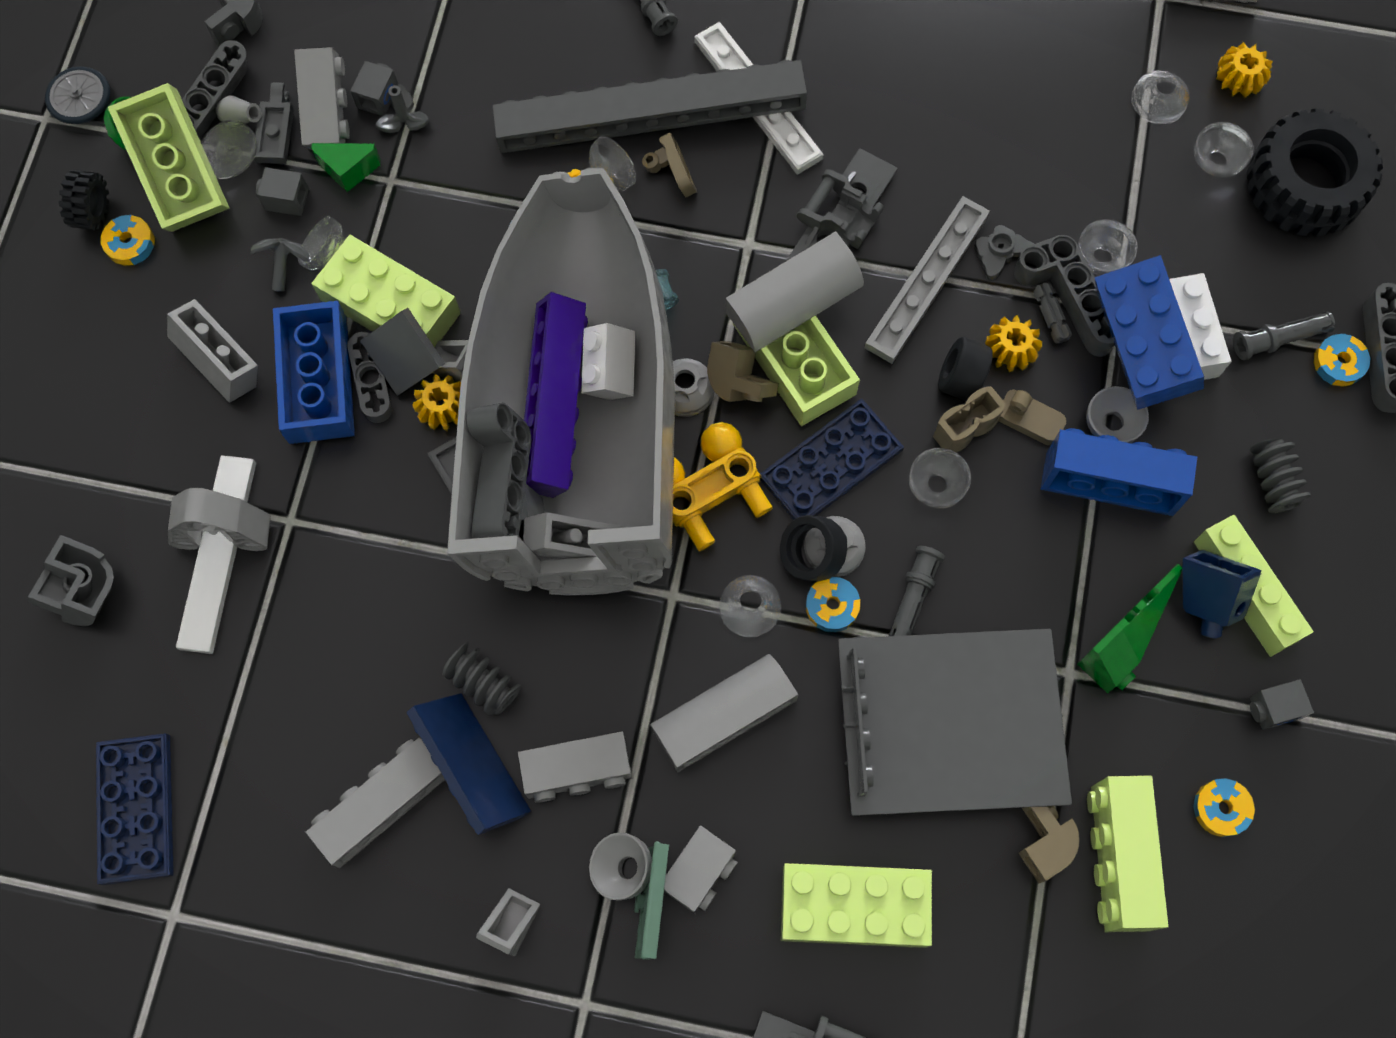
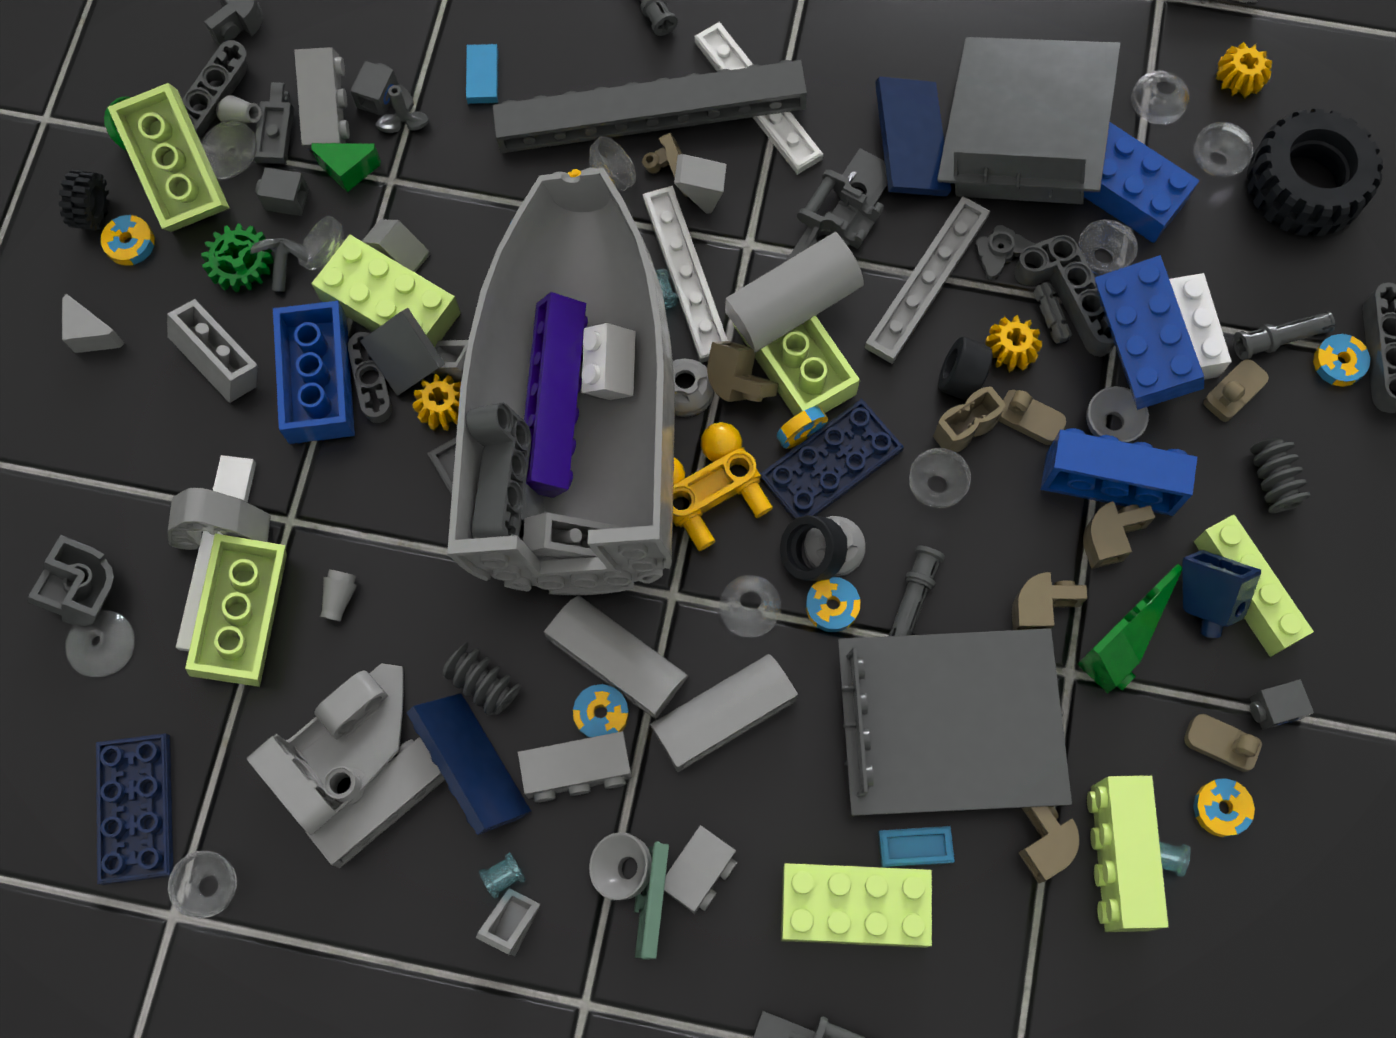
flat silver wheel [45,67,110,124] -> none
none -> light grey slope [62,294,124,353]
none -> clear dish [66,610,135,678]
none -> clear piece [168,850,237,919]
none -> yellowish green brick [185,533,287,687]
none -> green gear [201,223,274,293]
none -> light grey panel [247,663,404,835]
none -> light grey cone [320,569,357,622]
none -> light grey slope [362,219,430,273]
none -> dark azure tile [466,44,498,104]
none -> clear light blue bush [478,852,526,899]
none -> light grey brick [544,596,689,720]
none -> dark azure piece [573,684,629,738]
none -> white tile [643,186,728,363]
none -> light grey slope [674,154,727,214]
none -> piece [776,406,828,449]
none -> dark blue tile [875,76,951,196]
none -> dark azure tile [878,826,955,868]
none -> dark grey door [937,37,1121,204]
none -> dark tan brick [1012,572,1087,630]
none -> dark tan brick [1083,501,1155,569]
none -> blue brick [1084,122,1200,243]
none -> clear light blue bush [1159,839,1190,877]
none -> dark tan piece [1184,714,1262,772]
none -> dark tan piece [1203,359,1269,422]

